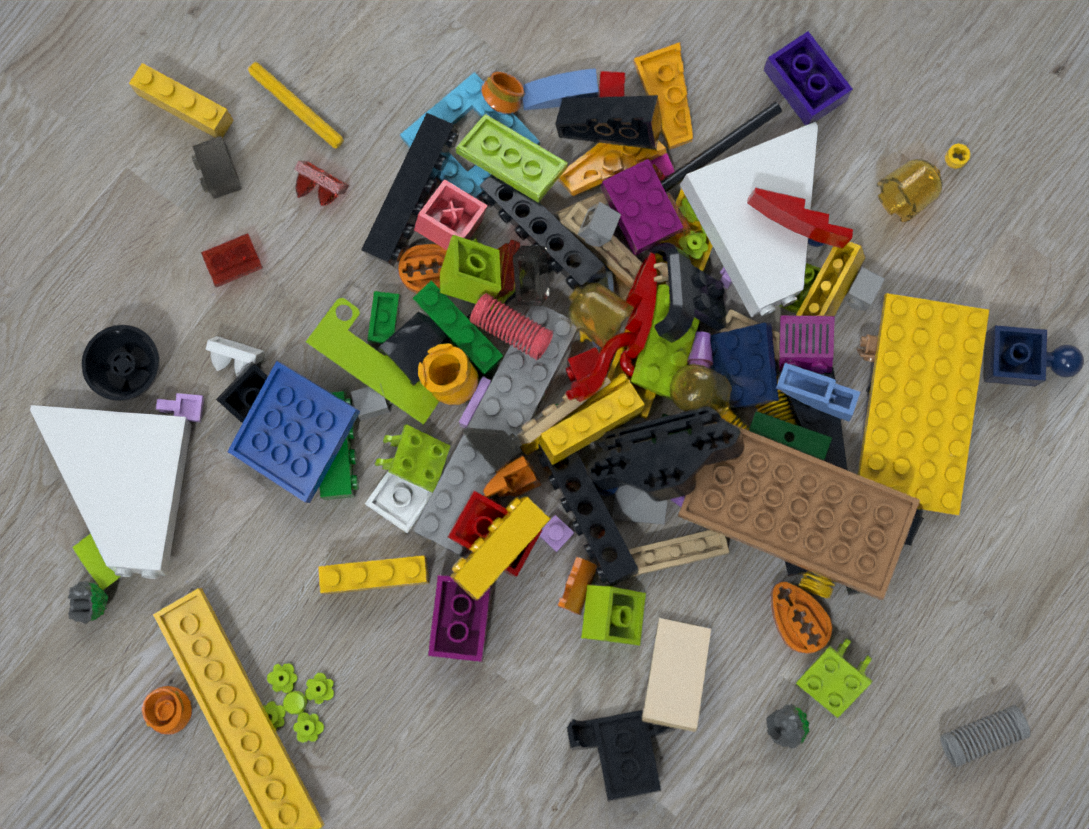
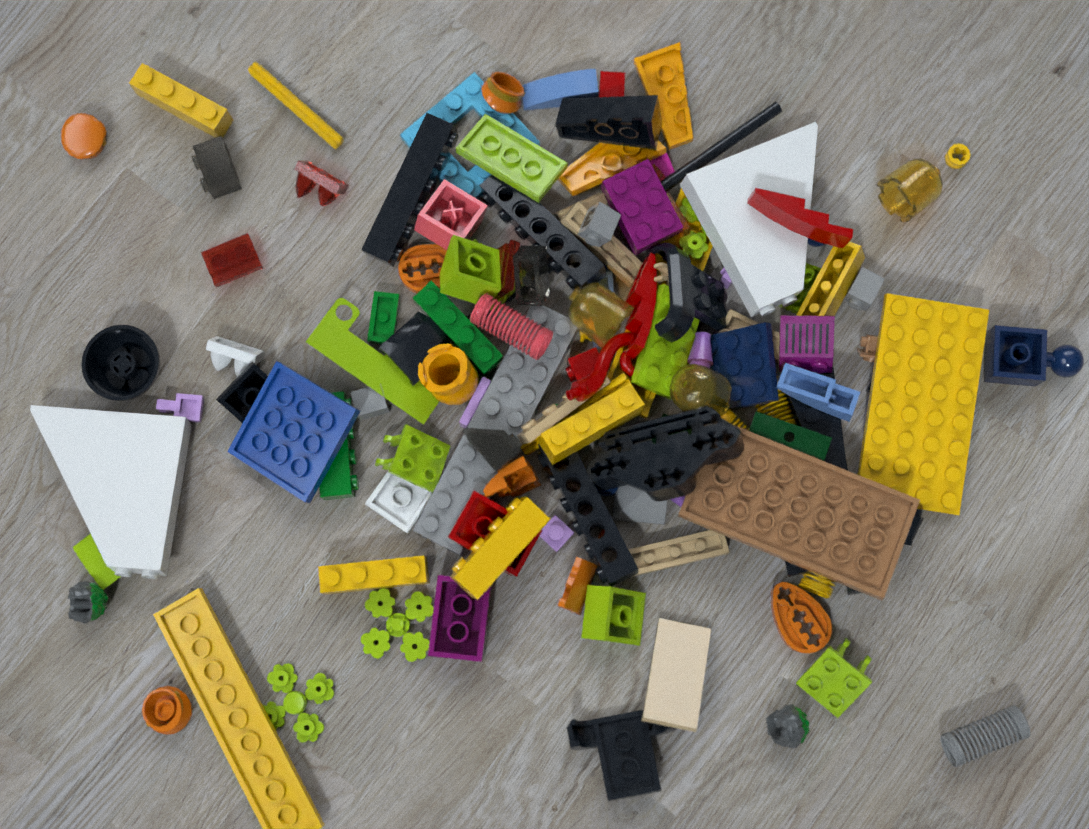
dark purple brick [763,31,853,126] -> none
none -> orange piece [61,113,107,159]
none -> lime plant [361,588,434,662]

